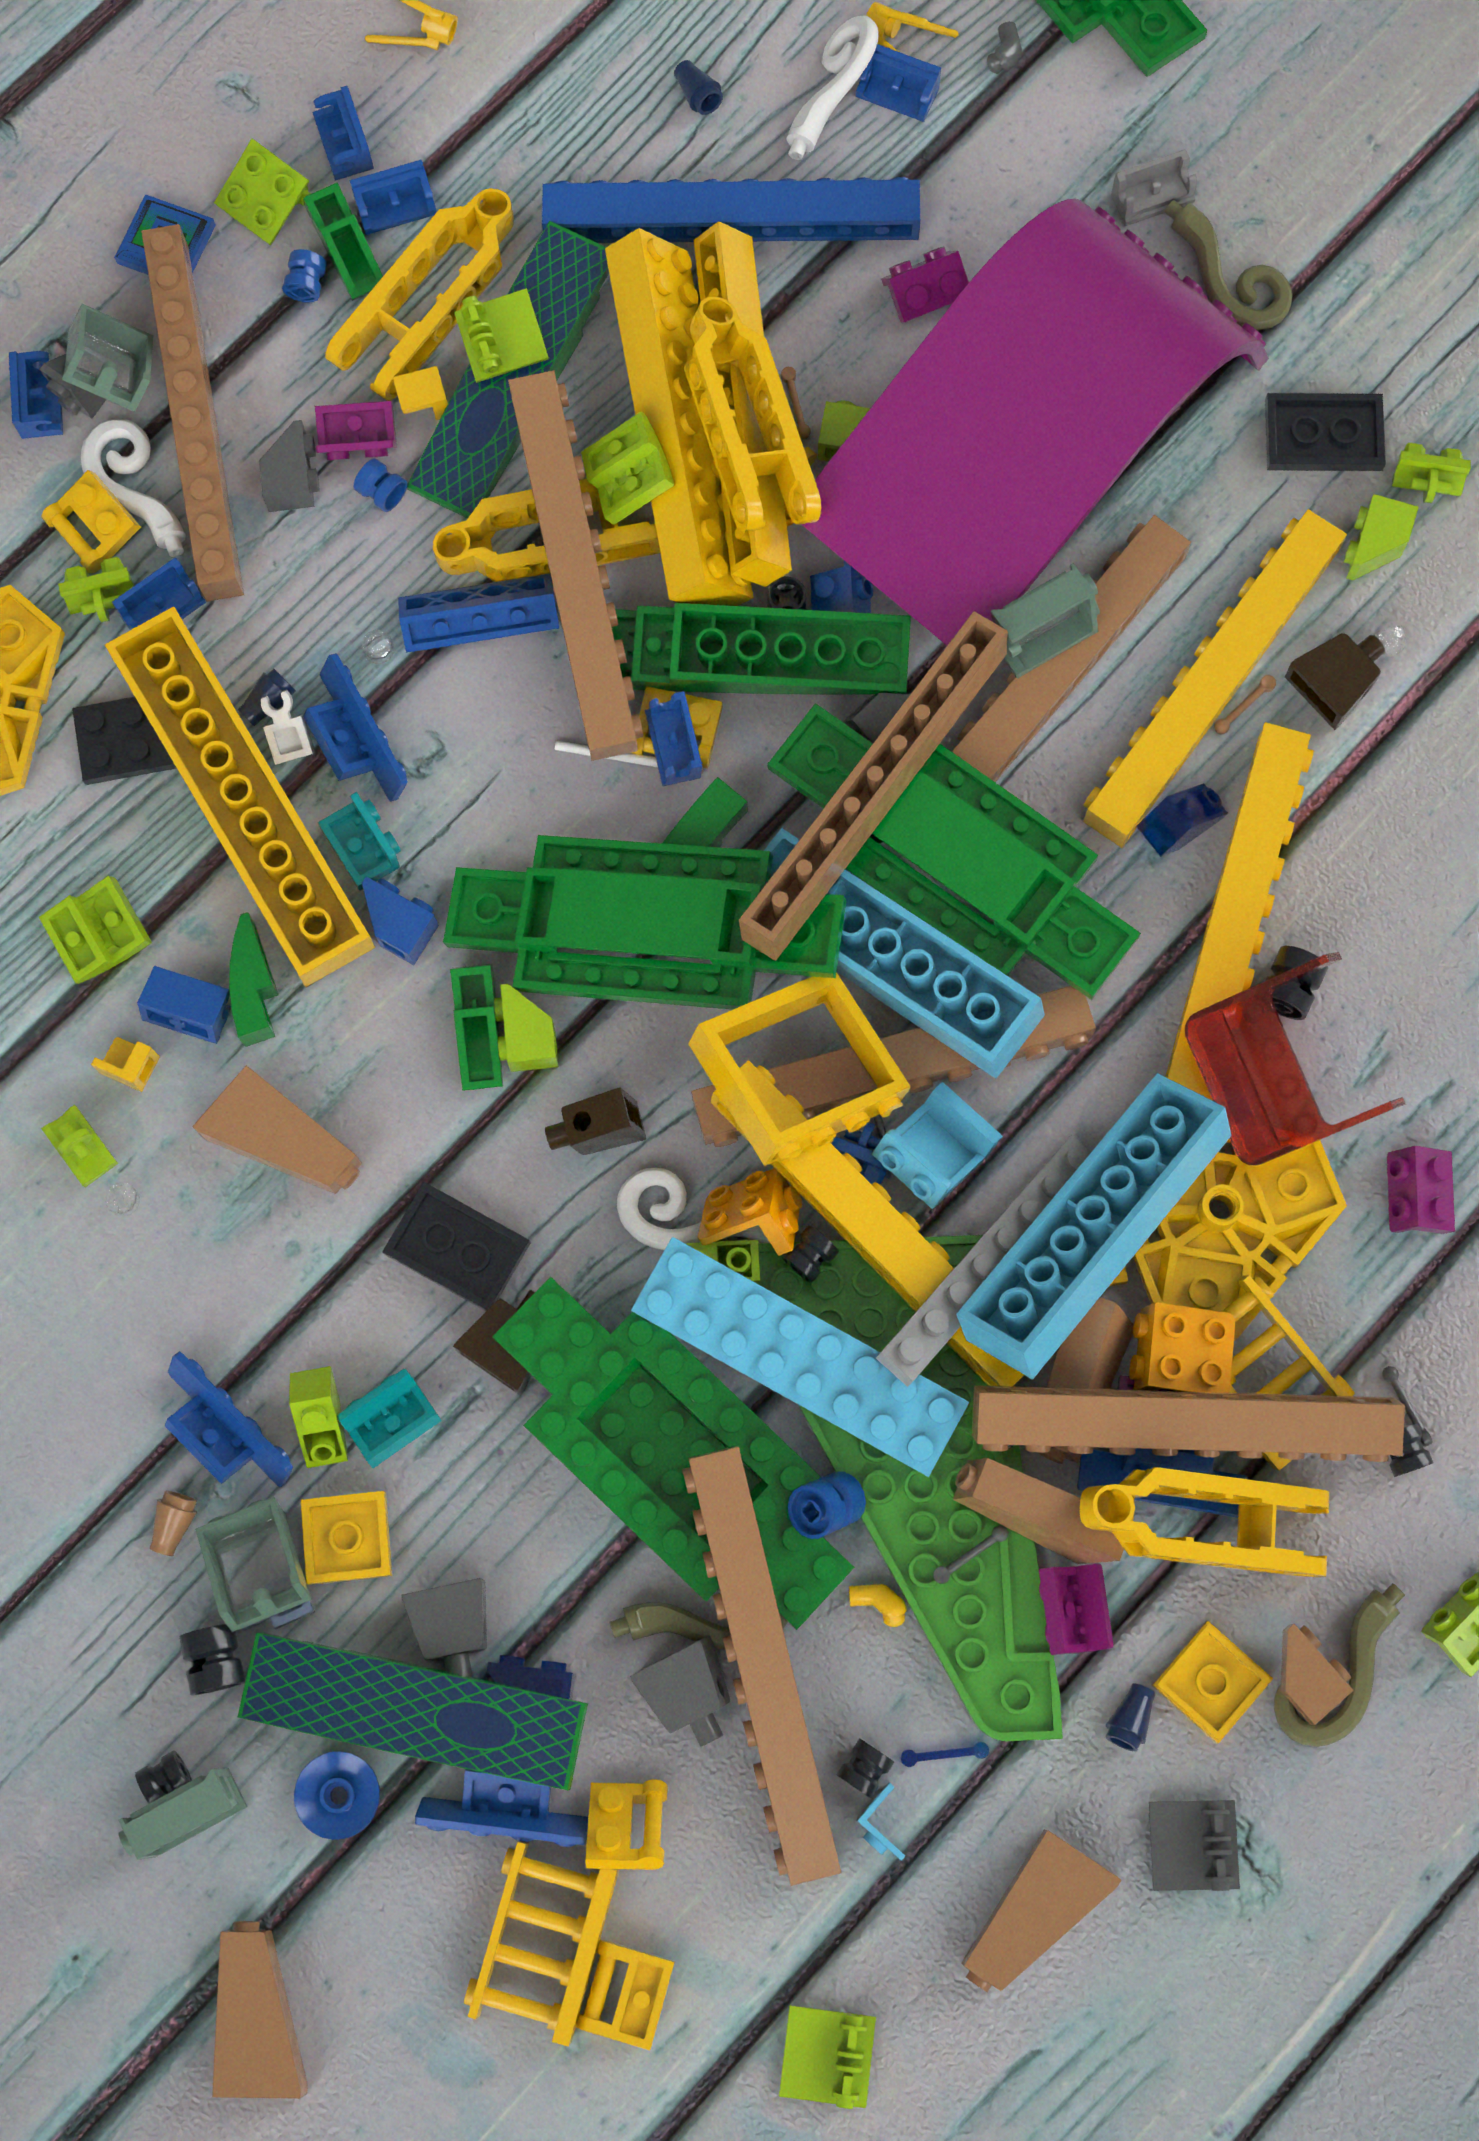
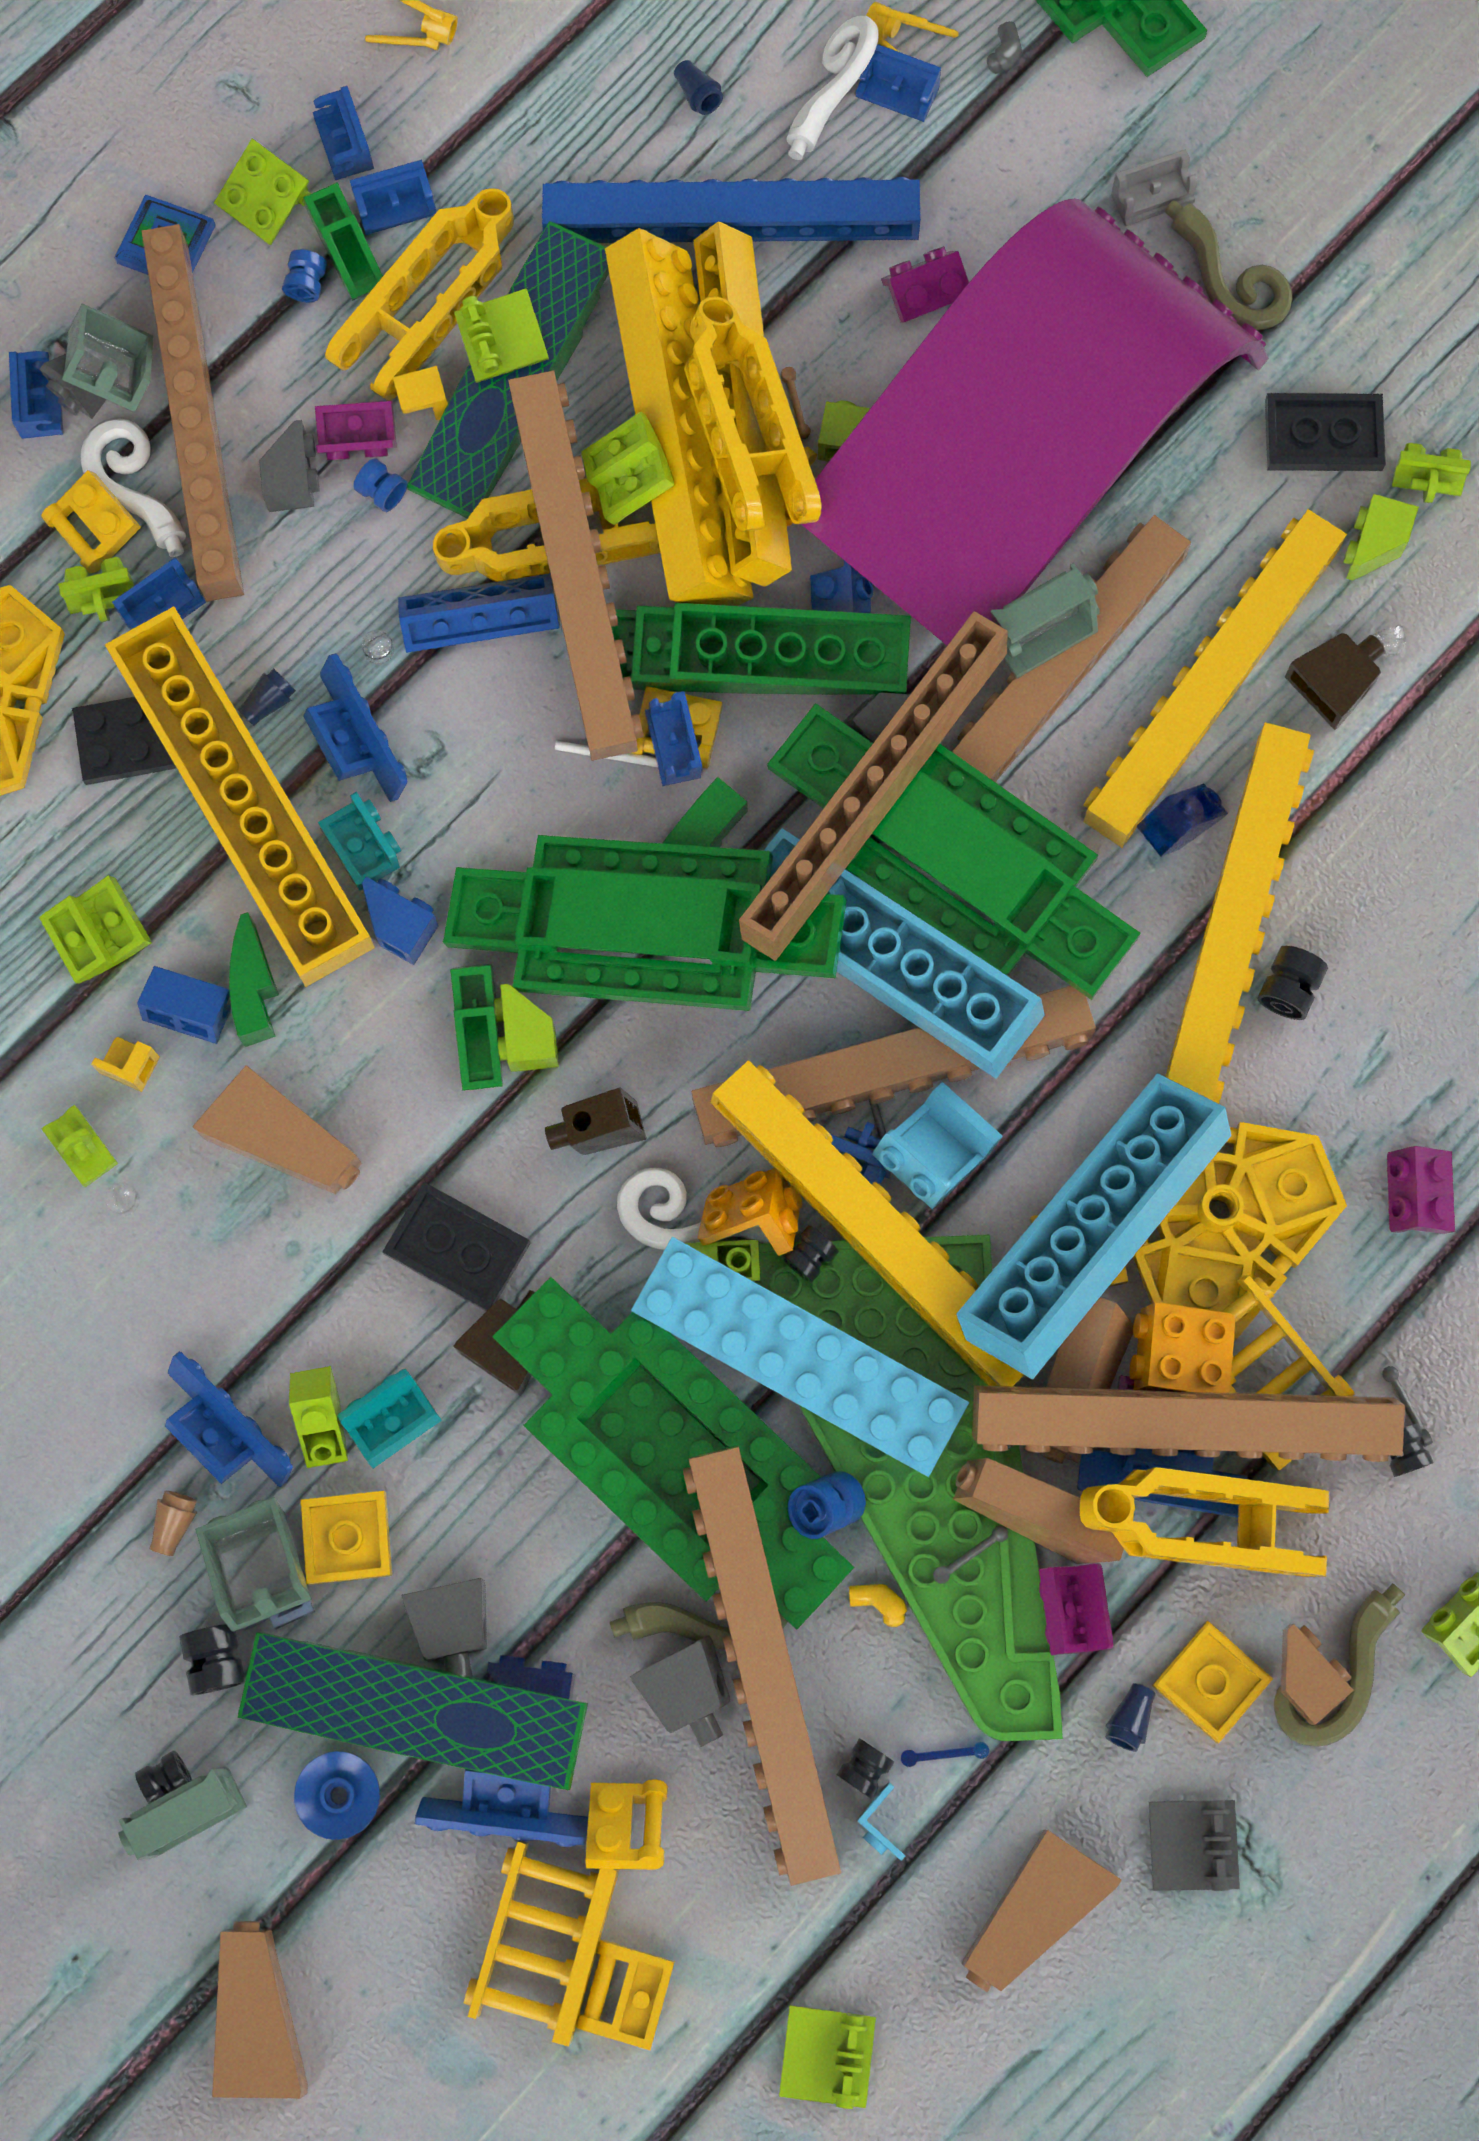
white plate [261,690,314,765] -> none
yellow window [688,972,911,1166] -> none
black wheel [767,576,806,610] -> none
light grey plate [876,1135,1091,1387] -> none
clear red windscreen [1185,952,1406,1165] -> none
medium nougat hinge [1214,675,1276,734] -> none

